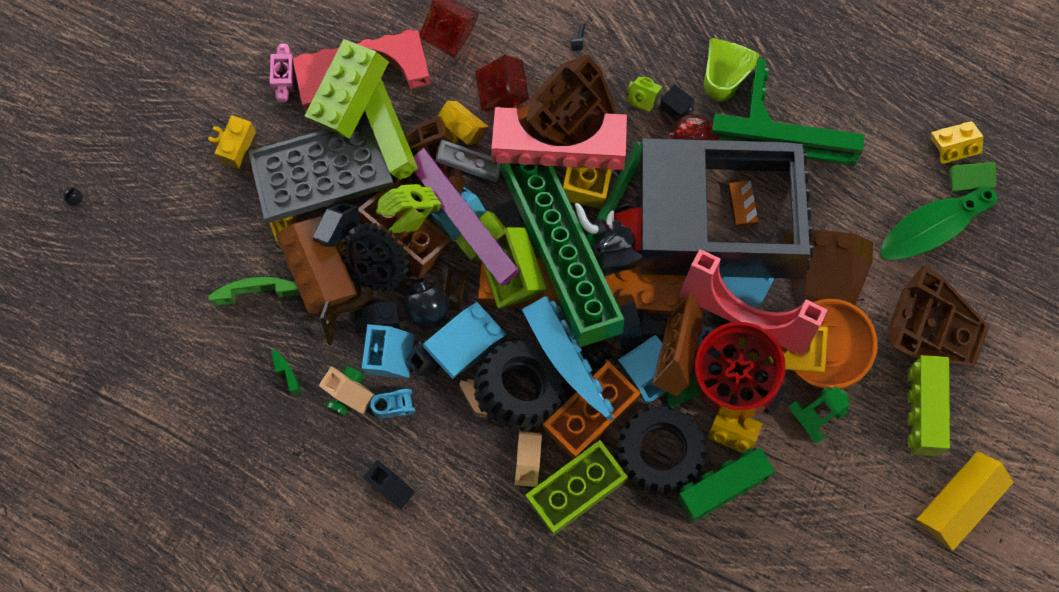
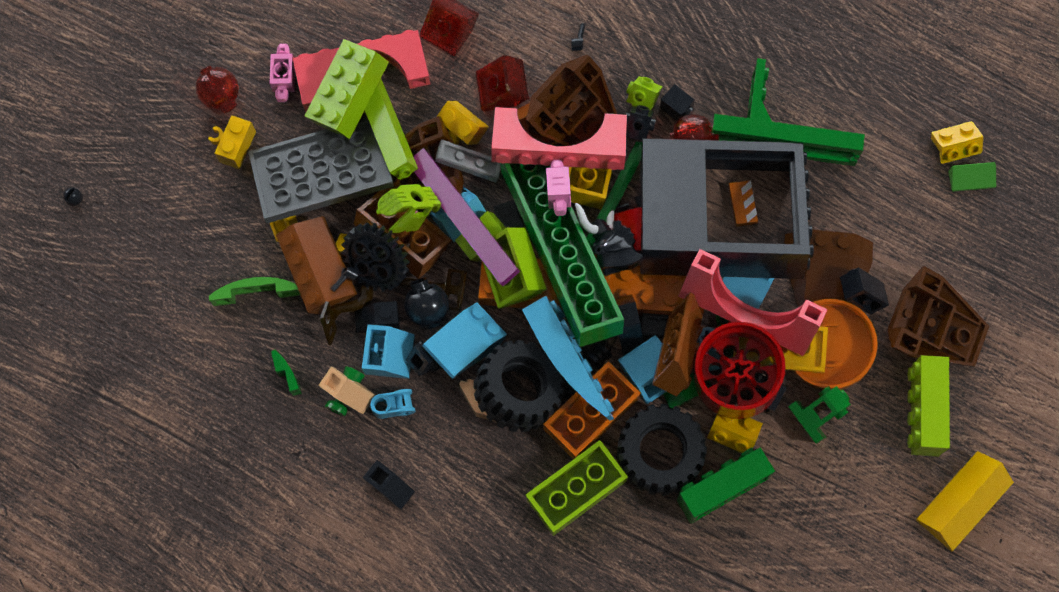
black slope [313,202,360,247] -> none
light nougat slope [514,431,542,487] -> none
lime hair [704,38,759,102] -> none
green plant [880,187,997,261] -> none
none -> clear red brick [196,66,239,114]
none -> black hand [330,267,359,292]
none -> bright pink piece [546,160,571,216]
none -> black brick [626,105,656,141]
none -> black brick [840,267,889,315]

